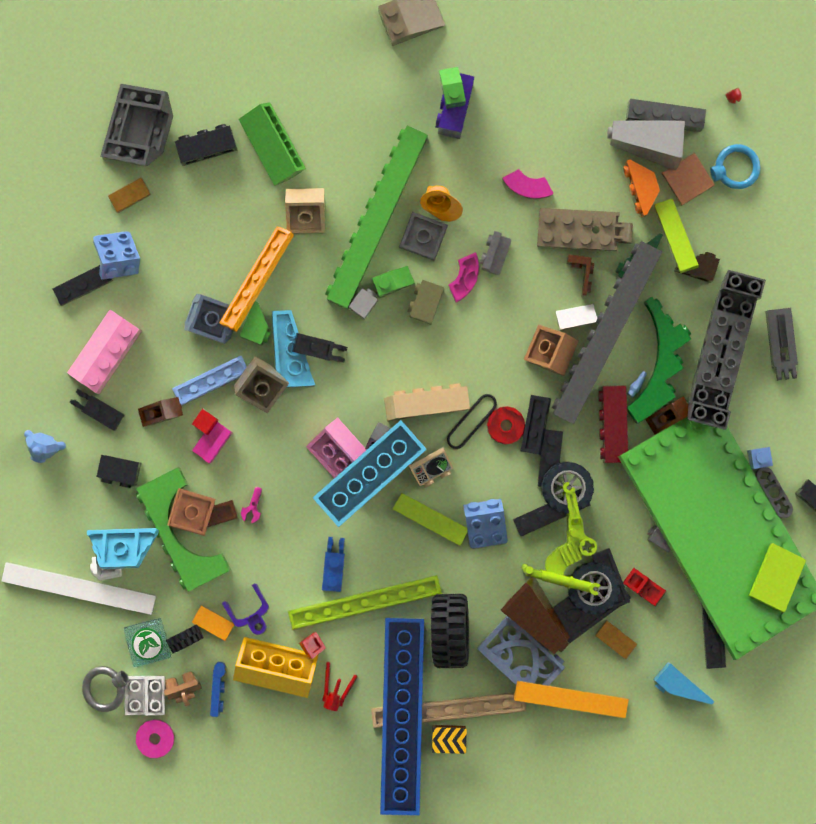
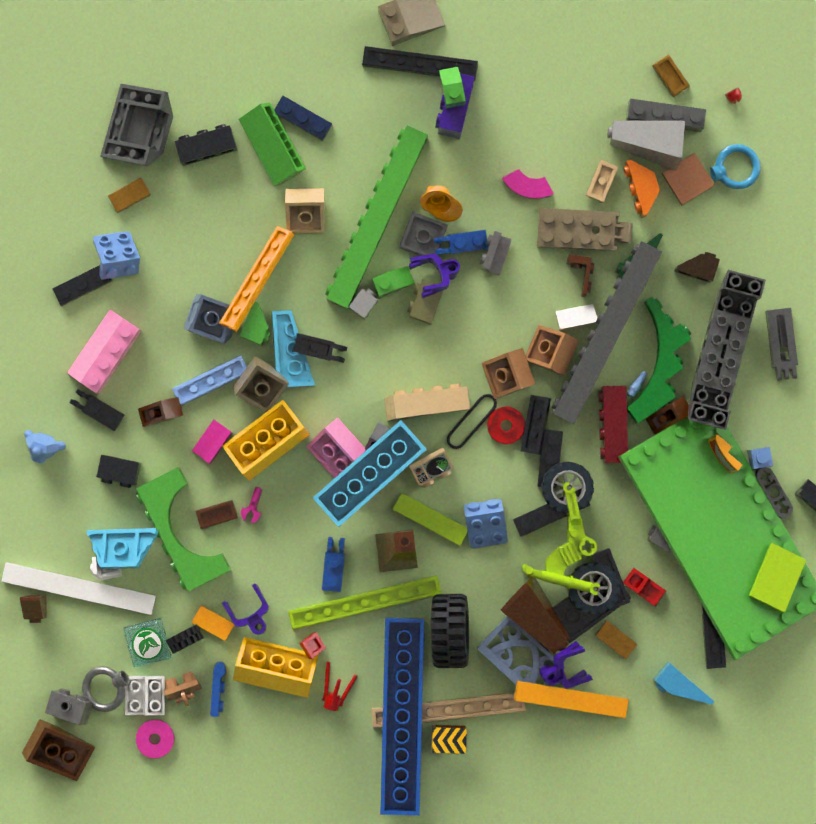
nougat tile [167,488,216,536] -> none
red tile [192,408,219,435] -> none
dark pink tile [448,252,479,303] -> none
lime tile [654,198,699,274] -> none
none -> reddish brown slope [20,595,47,623]
none -> reddish brown slope [22,719,95,781]
none -> flat silver brick [45,688,93,725]
none -> yellow slope [222,400,310,481]
none -> dark blue plate [274,95,332,141]
none -> black tile [362,46,478,81]
none -> reddish brown slope [375,530,418,572]
none -> dark purple piece [409,254,460,298]
none -> blue hinge [434,230,488,254]
none -> medium nougat slope [482,348,535,399]
none -> dark purple piece [539,641,593,689]
none -> tan plate [586,160,618,203]
none -> pearl gold tile [652,54,690,97]
none -> light orange slope [708,434,742,473]

